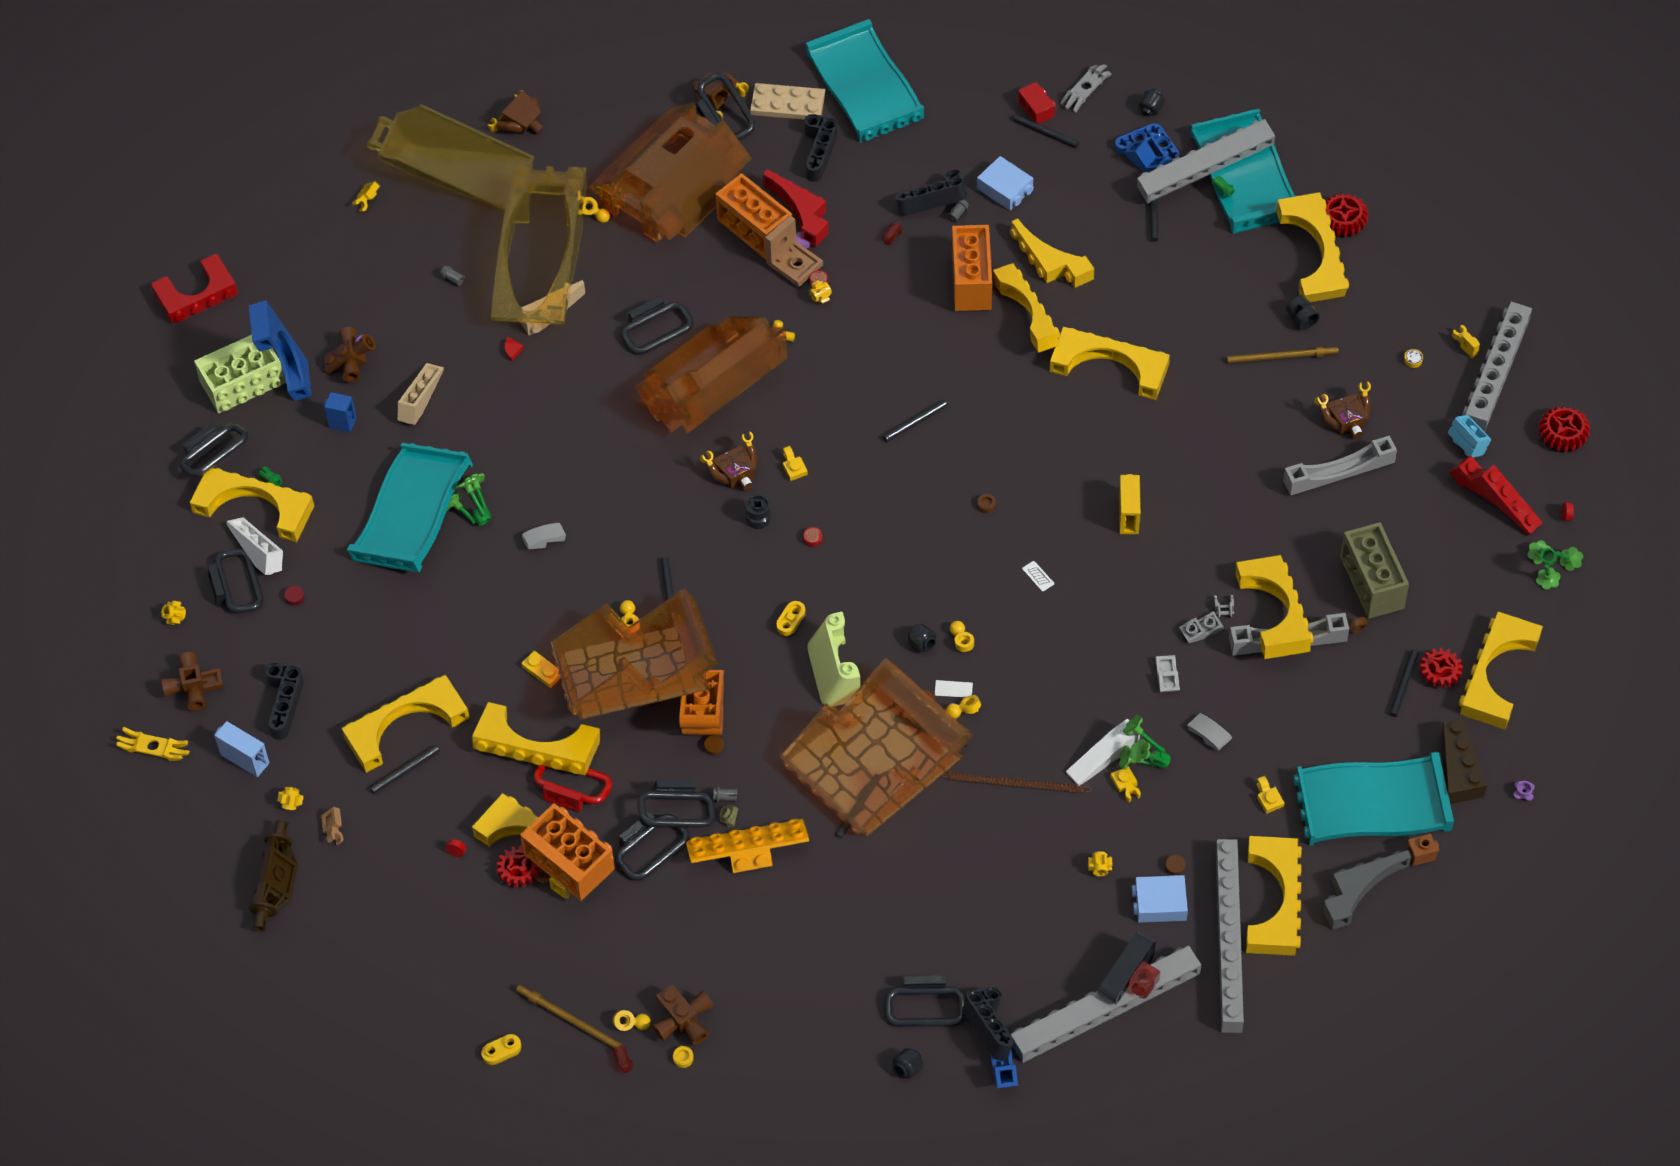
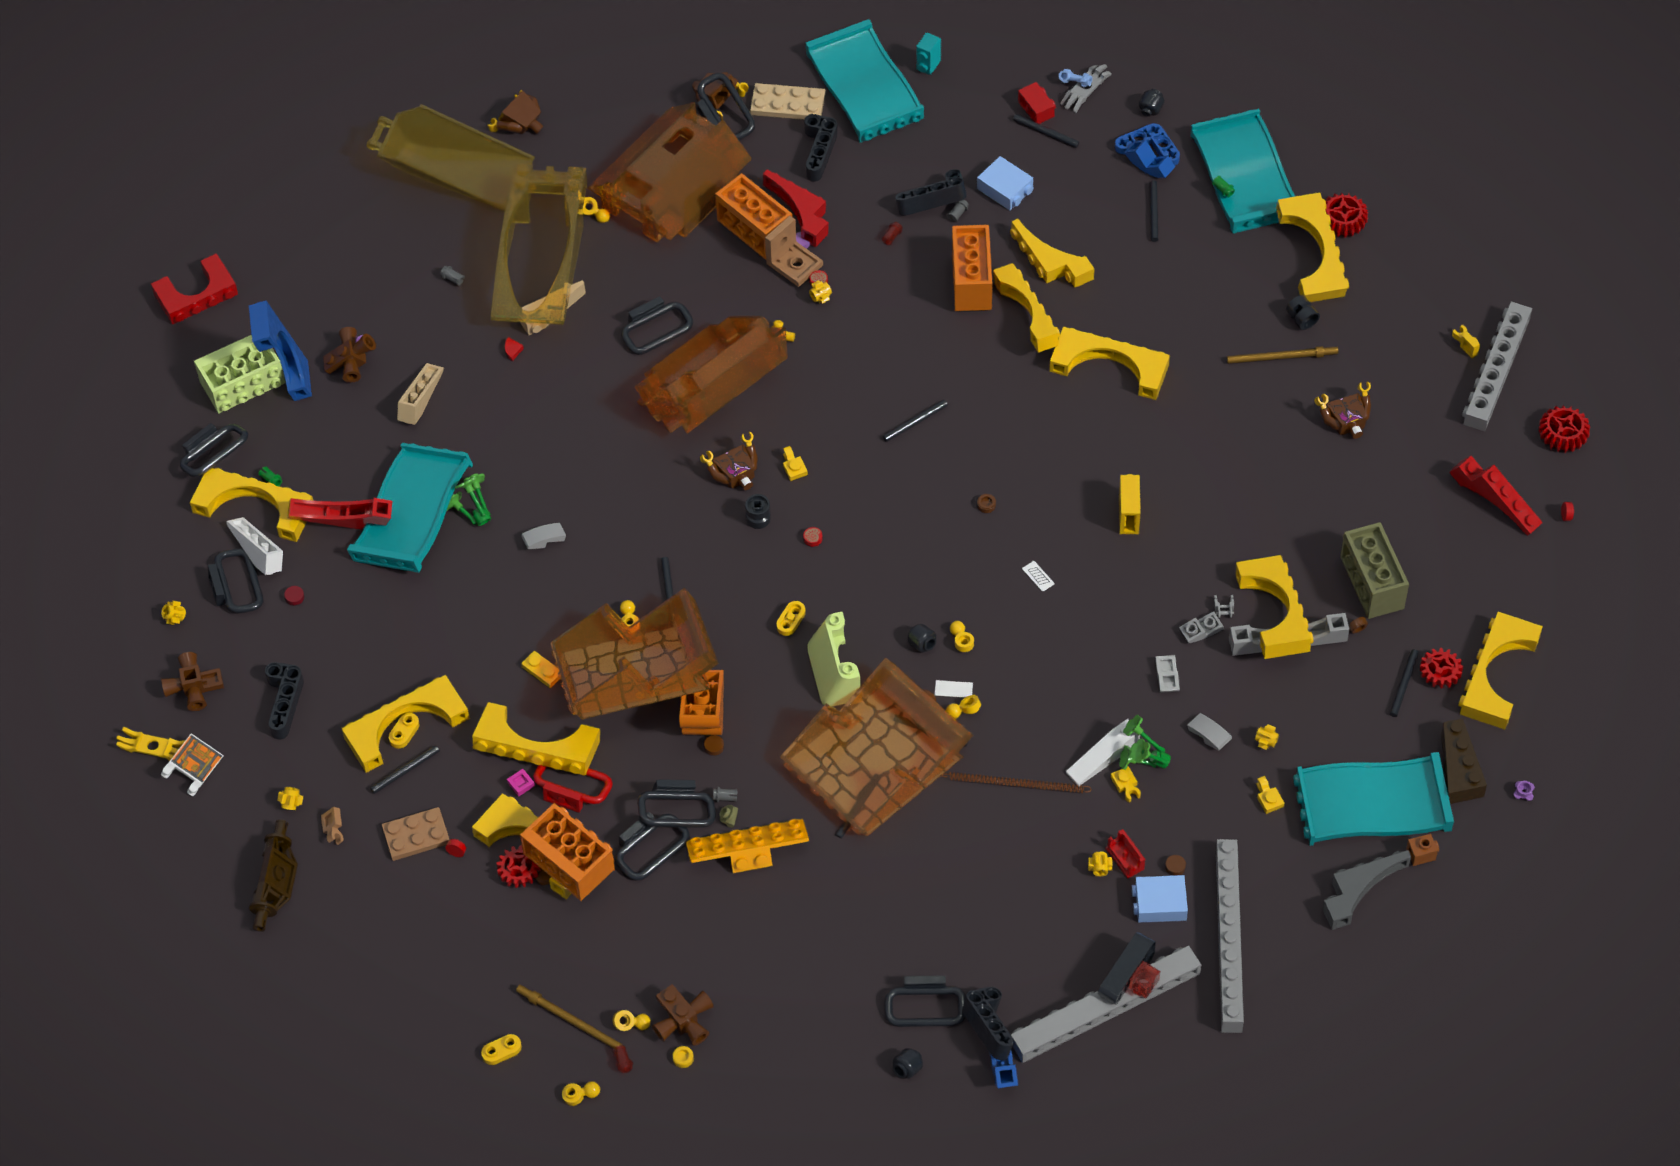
light blue brick [214,721,269,777] -> none
blue brick [323,392,356,433] -> none
yellow plate [352,181,380,212] -> none
light grey brick [1137,119,1275,203] -> none
yellow arch [1246,836,1301,956] -> none
light grey arch [1283,436,1397,496] -> none
tile [1404,349,1423,368] -> none
medium azure brick [1448,415,1492,457] -> none
bright green plant [1527,540,1583,590] -> none
none -> flag [161,734,224,796]
none -> red arch [288,498,392,530]
none -> medium nougat plate [382,807,450,861]
none -> yellow plate [389,713,419,749]
none -> dark pink plate [507,769,535,796]
none -> yellow plate [562,1081,600,1106]
none -> teal brick [916,33,941,75]
none -> light blue bar [1059,69,1093,87]
none -> red hinge [1105,829,1145,879]
none -> yellow gear [1255,724,1279,750]

